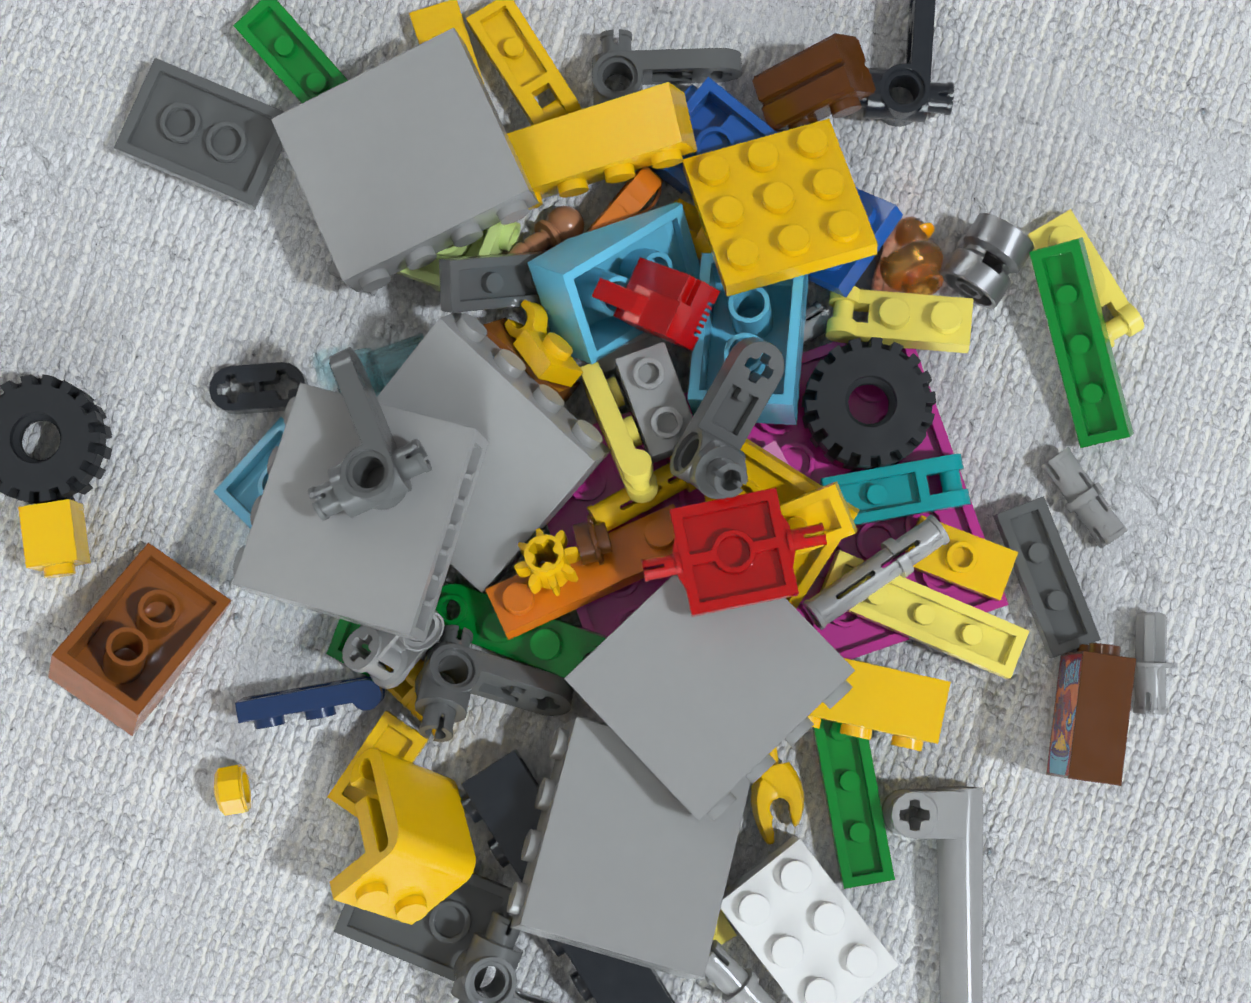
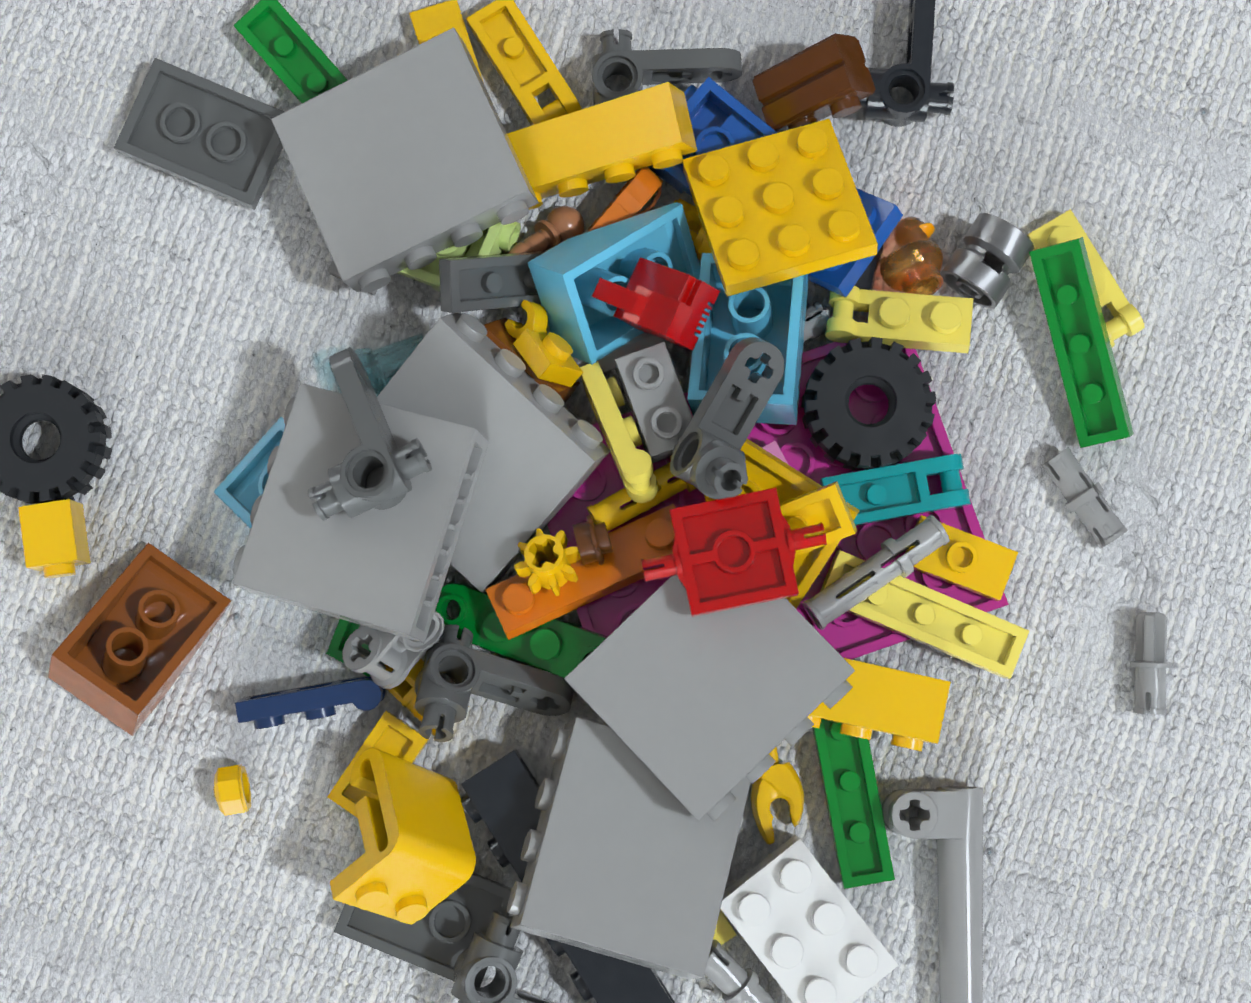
black beam [209,362,308,415] -> none
dark grey plate [993,496,1101,658] -> none
reddish brown brick [1046,643,1136,786] -> none

